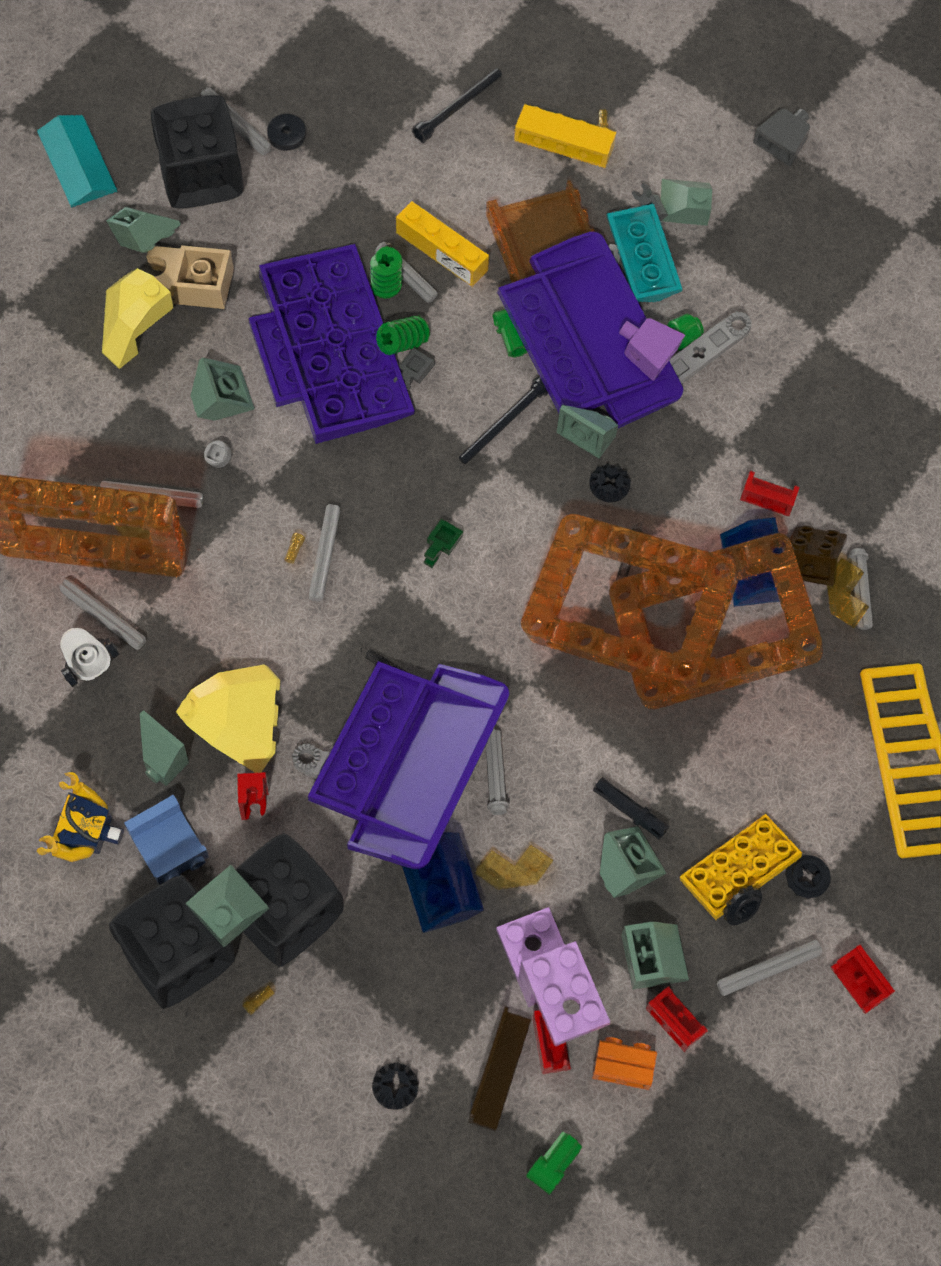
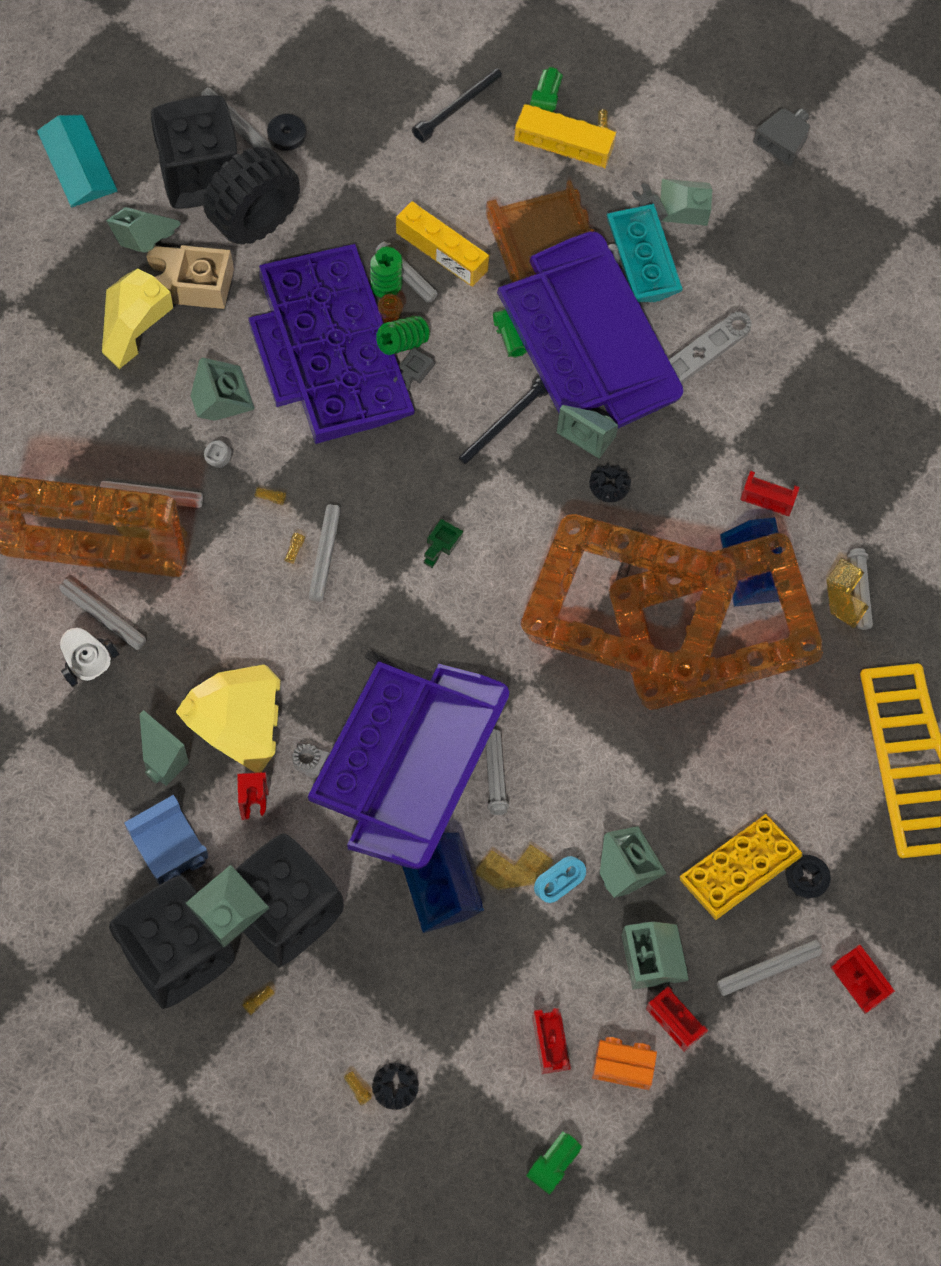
torso [37,772,123,862] -> none
dark brown panel [468,1006,532,1132] -> none
lavender bracket [496,907,610,1046] -> none
black pin [593,777,670,840] -> none
medium lavender torso [619,318,685,381] -> none
green head [667,314,704,351] -> none
black gear [723,885,762,925] -> none
dark brown bracket [782,526,847,586] -> none
none -> black tyre [203,147,300,245]
none -> clear yellow piece [255,487,286,505]
none -> clear yellow piece [344,1071,372,1105]
none -> clear orange cone [378,294,403,323]
none -> green piece [530,67,563,113]
none -> medium azure plate [534,856,586,903]

